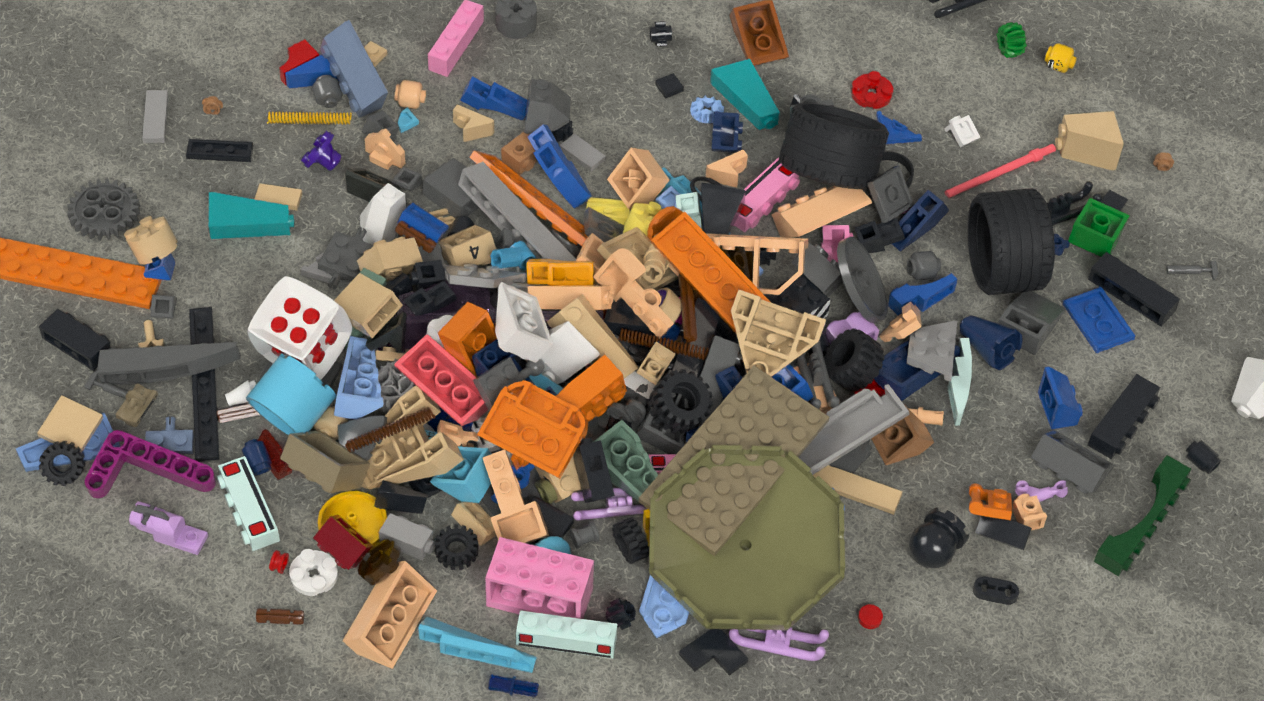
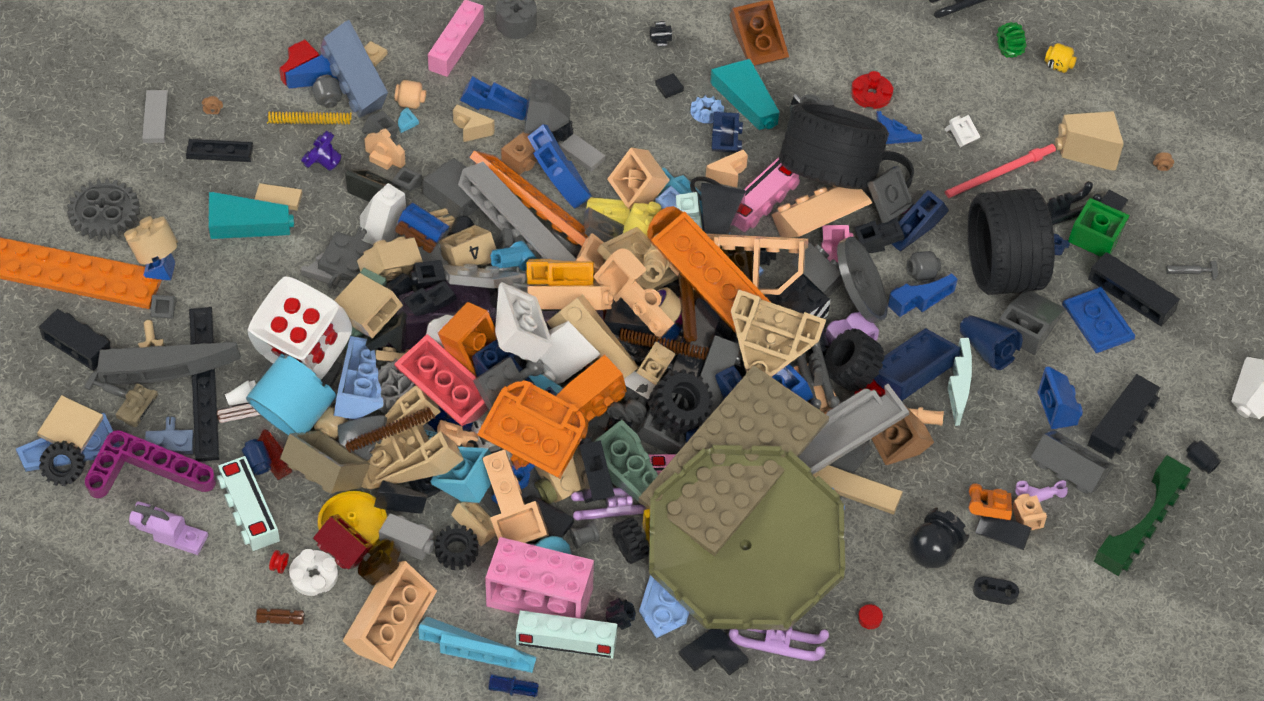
light nougat plate [879,302,922,342] -> none
light grey wing [907,321,957,381] -> none

